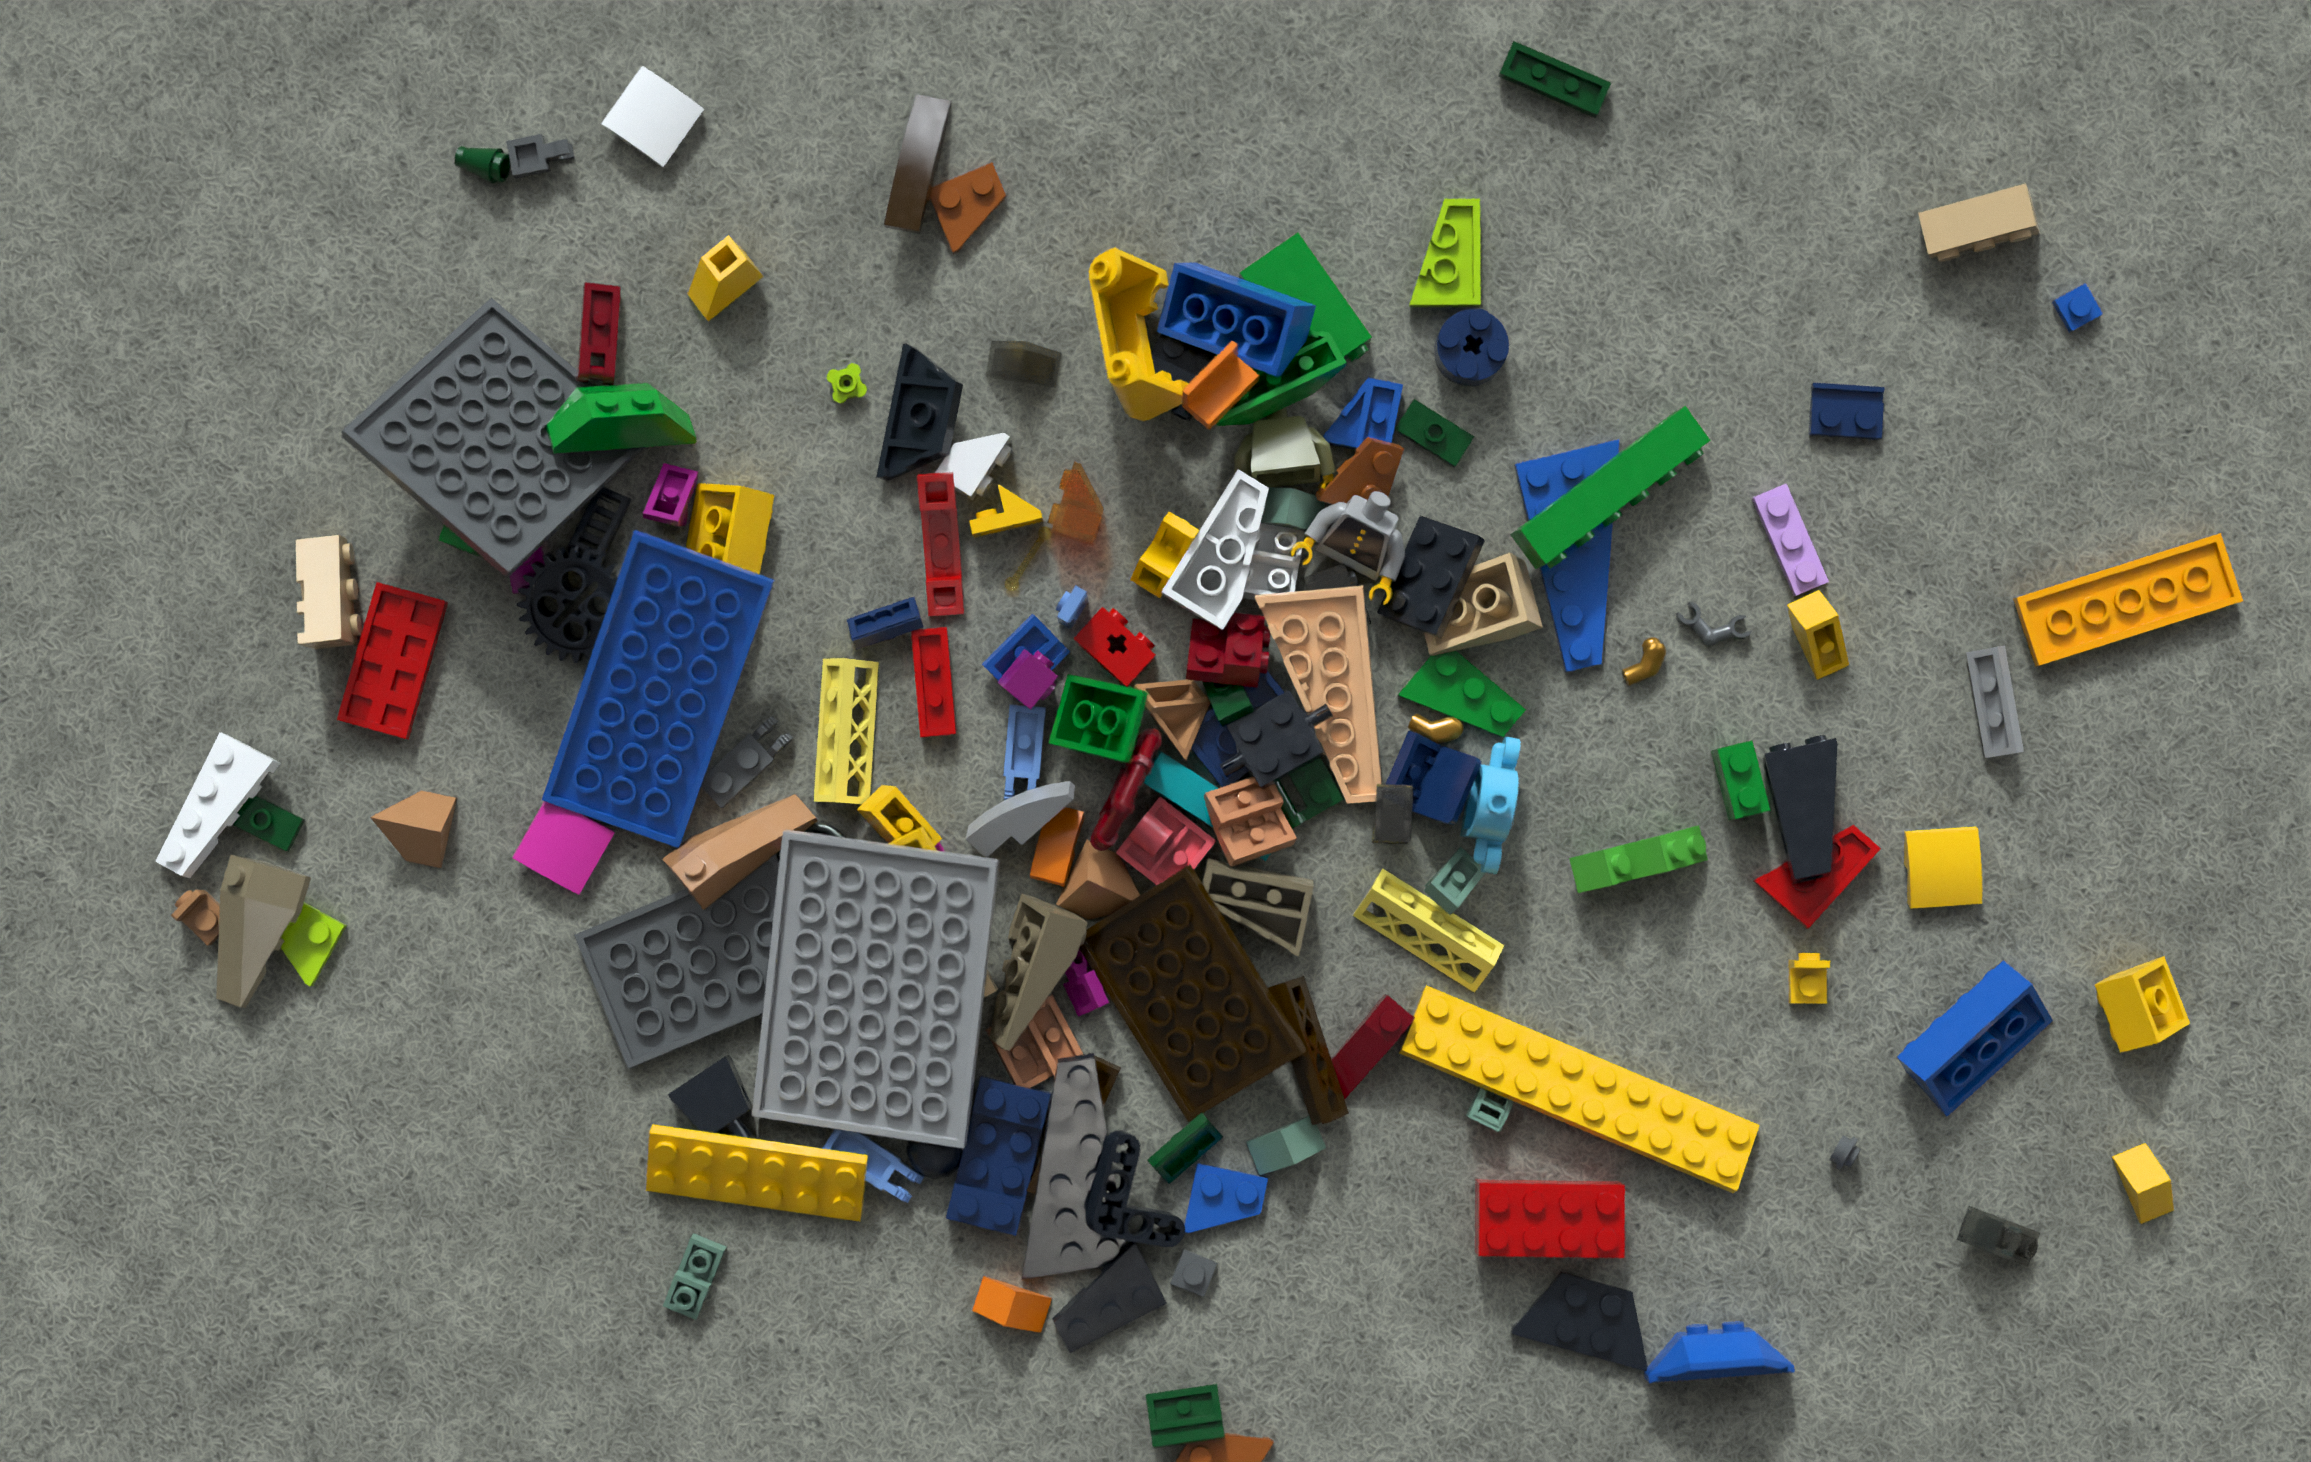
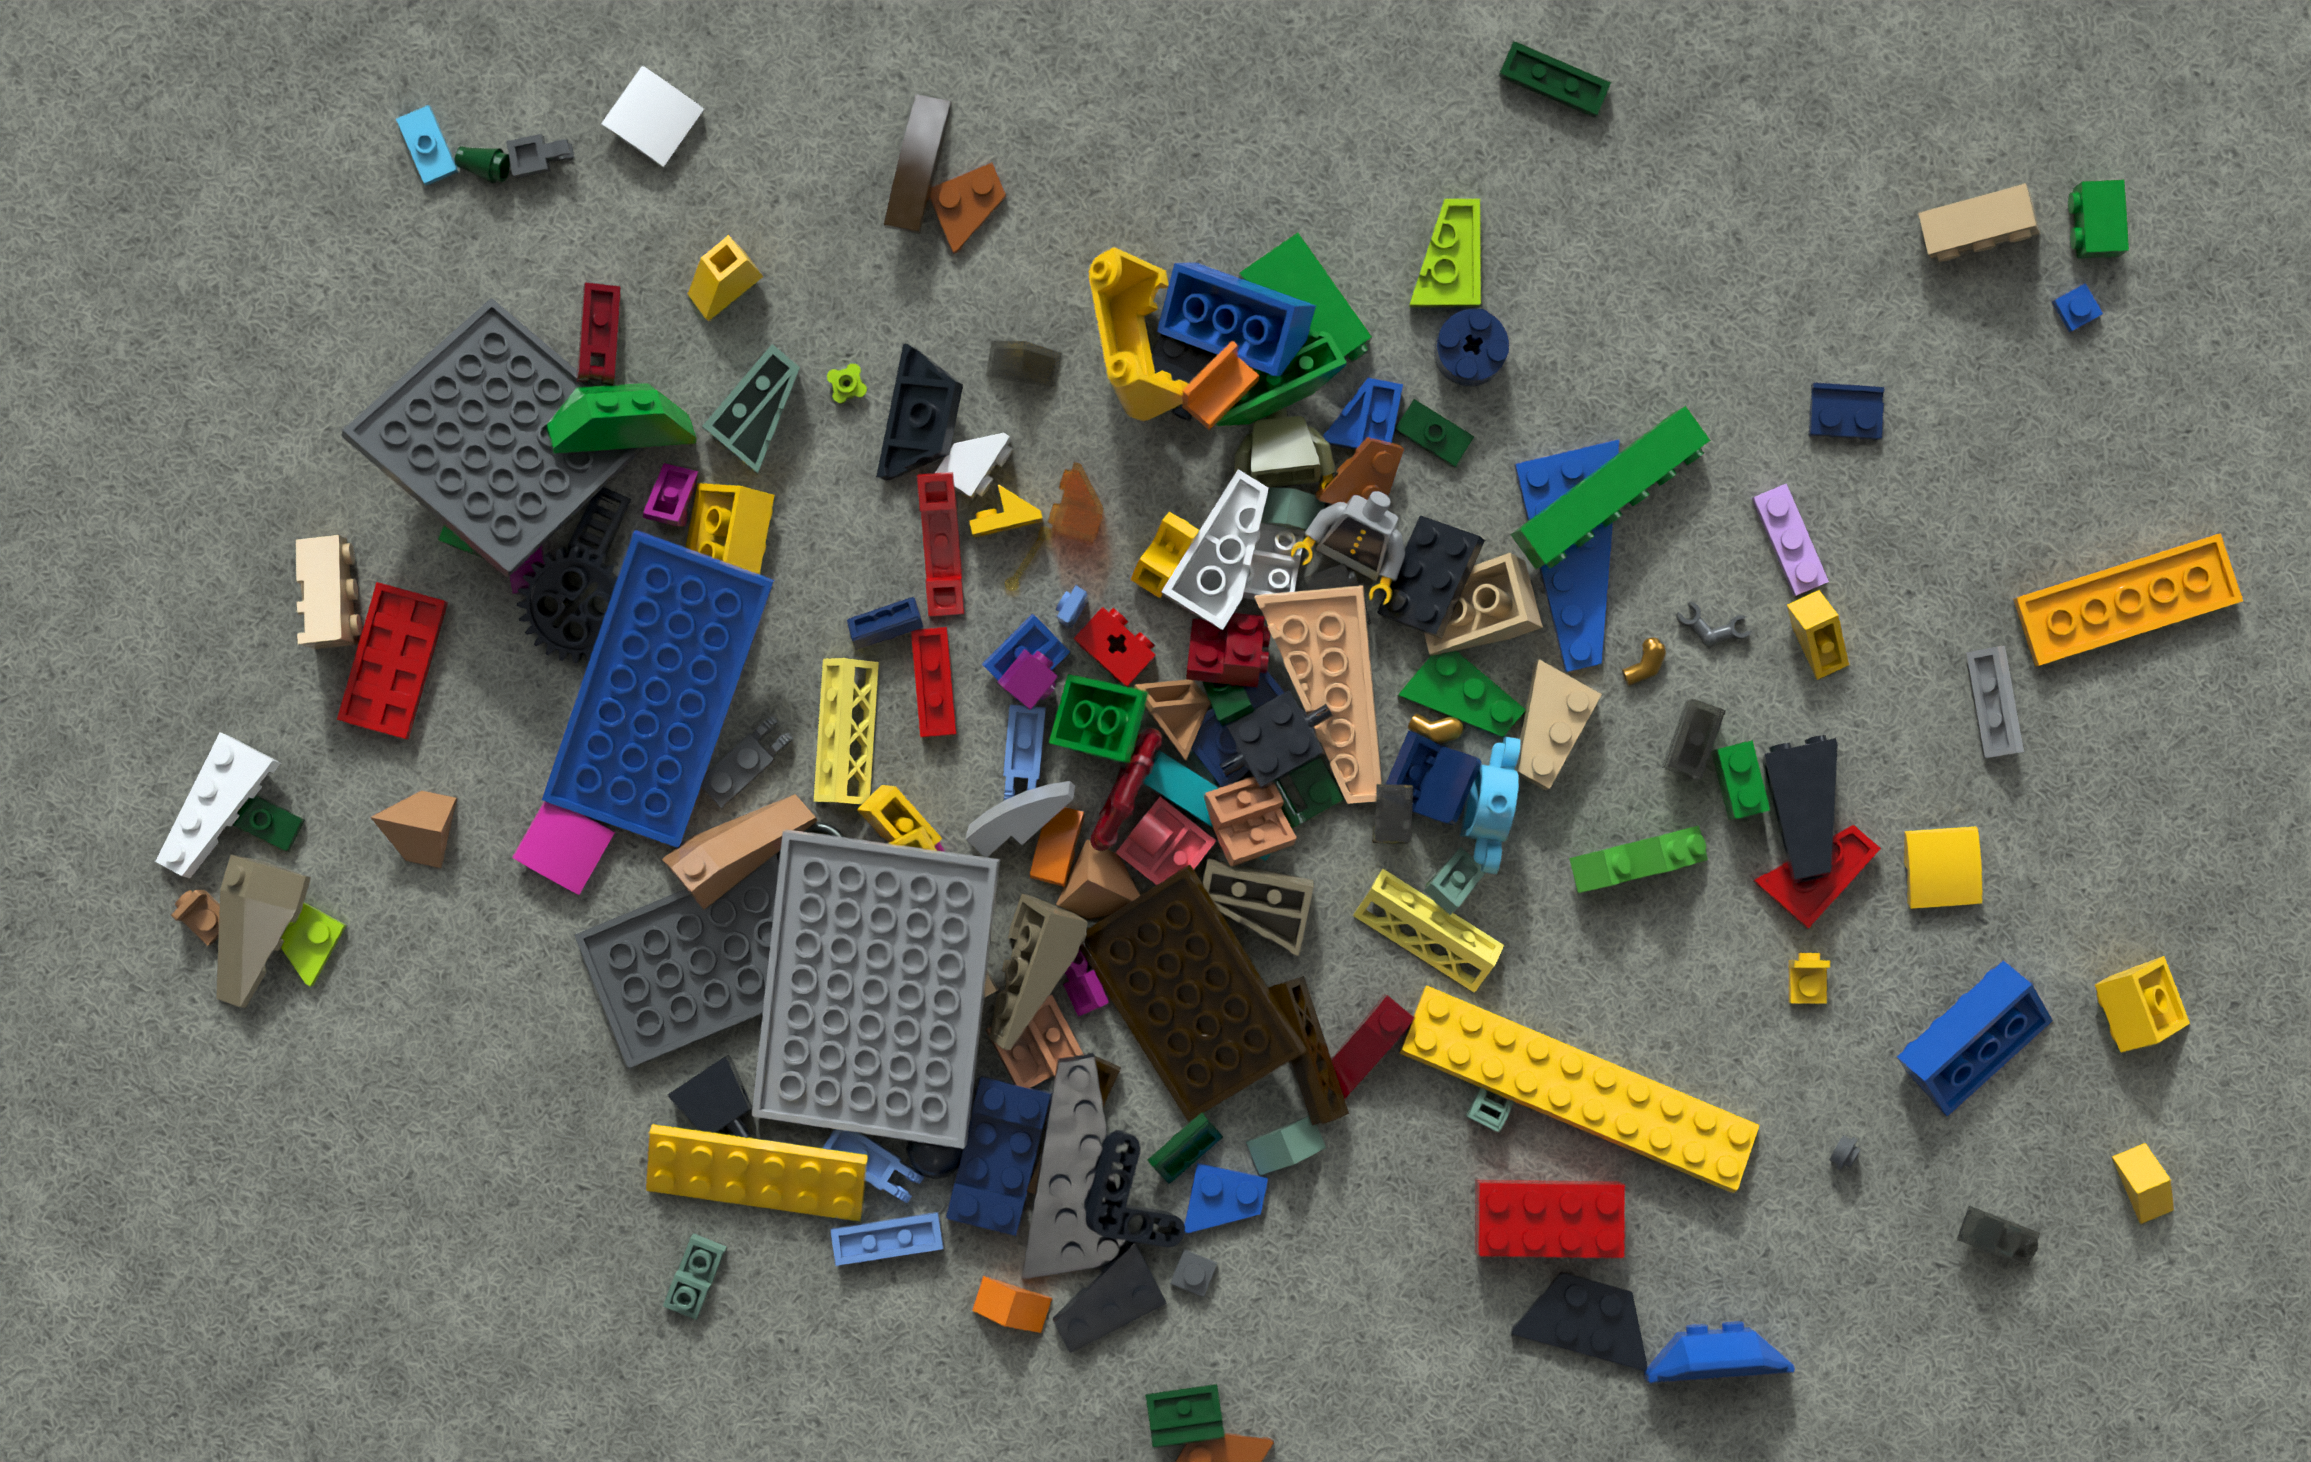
none -> medium azure plate [396,105,459,186]
none -> sand green wedge [702,344,800,474]
none -> medium blue plate [830,1212,944,1266]
none -> tan wedge [1515,659,1602,790]
none -> clear smoke brick [1662,698,1726,780]
none -> green brick [2068,180,2129,259]

